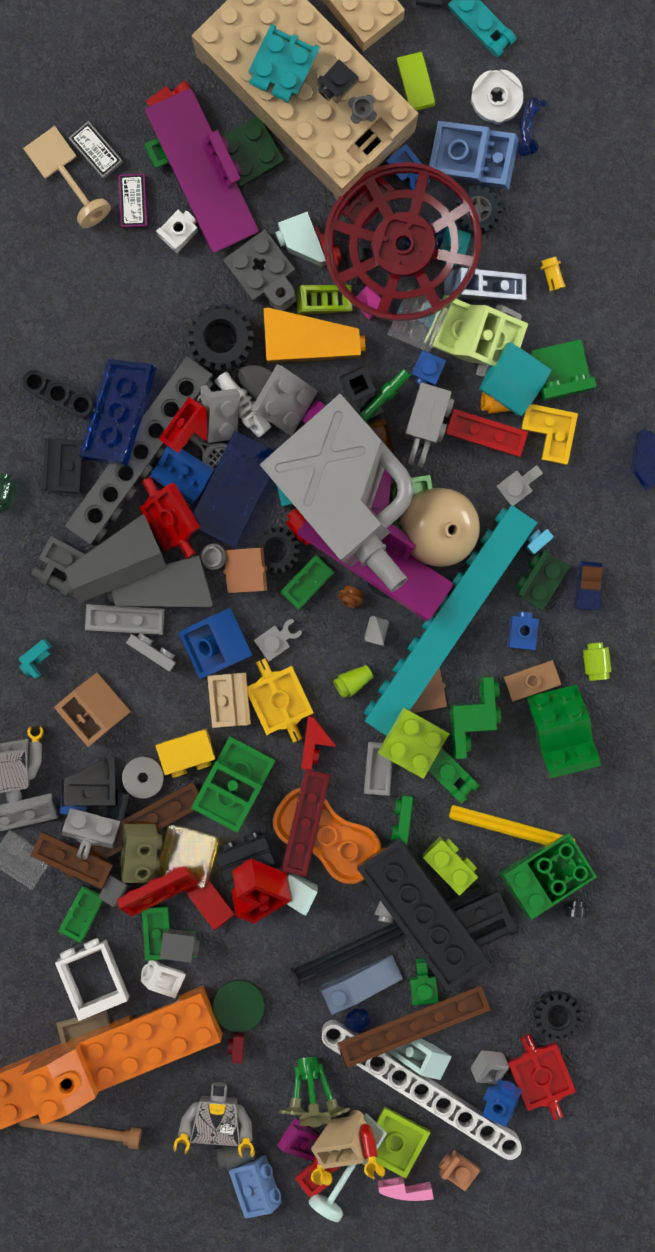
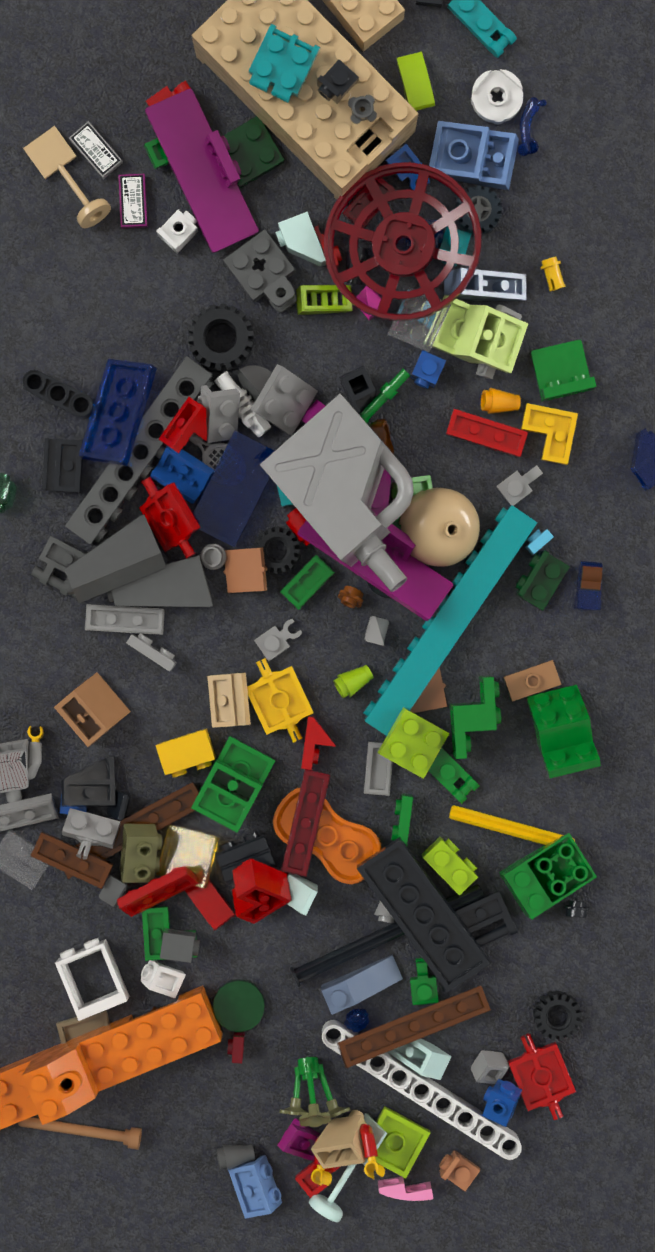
teal bracket [19,639,52,679] -> none
green plate [58,884,103,943] -> none
light grey piece [122,756,164,798] -> none
light grey torso [173,1082,255,1158] -> none
blue slope [178,608,252,679] -> none
light orange slope [264,308,365,364] -> none
light grey brick [404,383,454,468] -> none
teal slope [479,342,552,416] -> none
blue brick [507,612,539,650] -> none
lime brick [583,642,612,681] -> none

